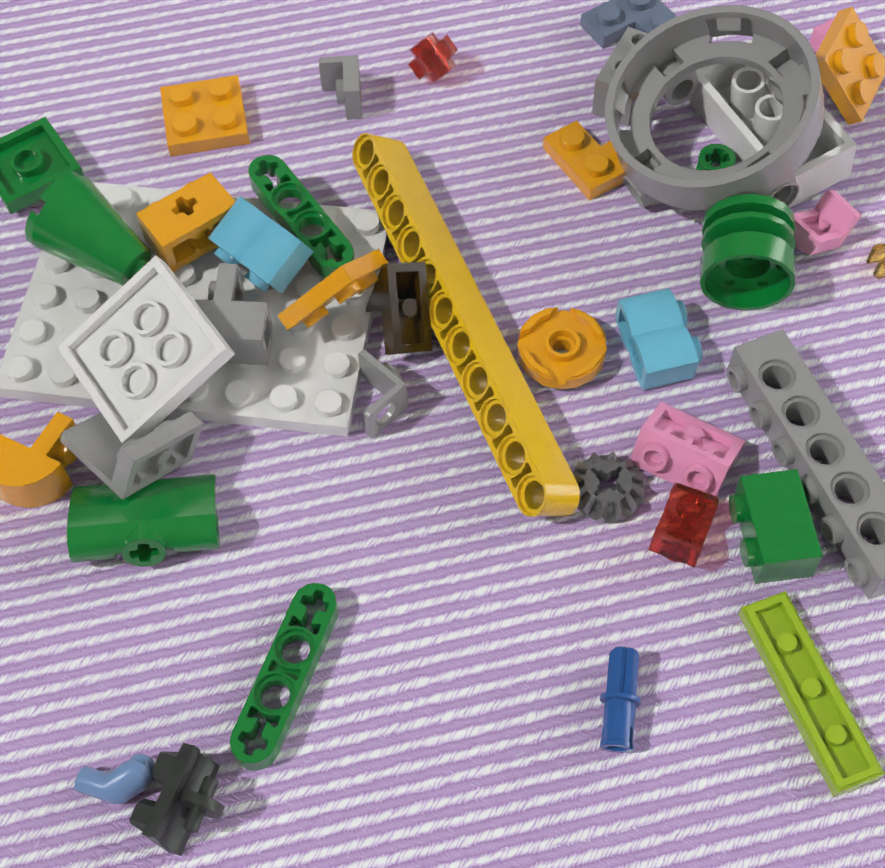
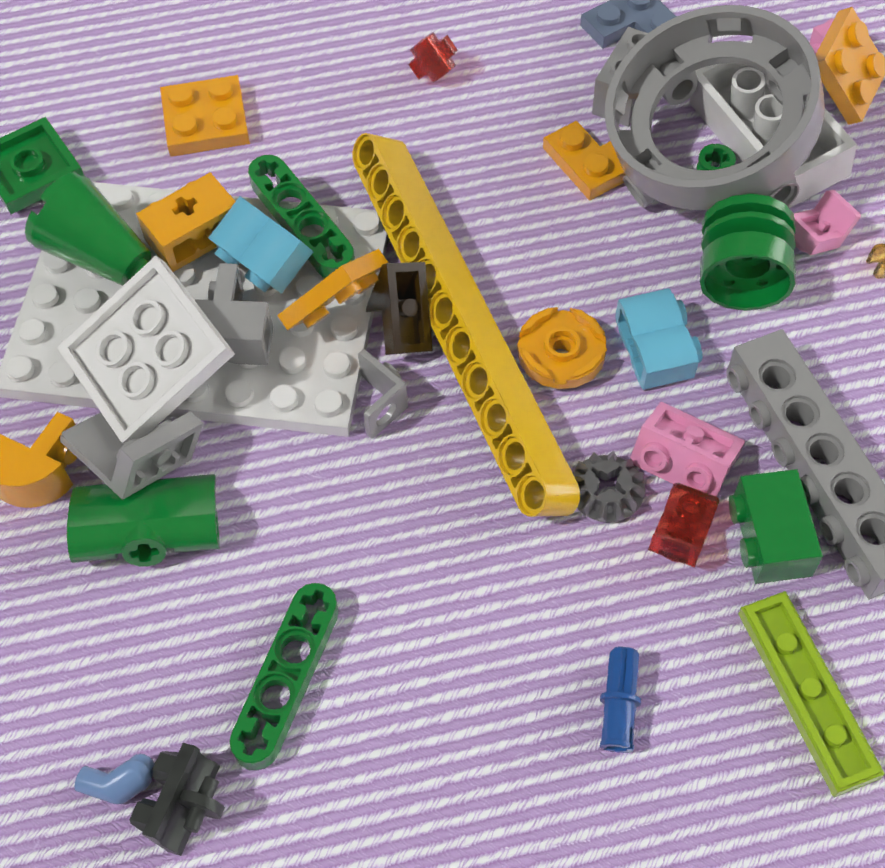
light grey bracket [319,55,362,120] -> none

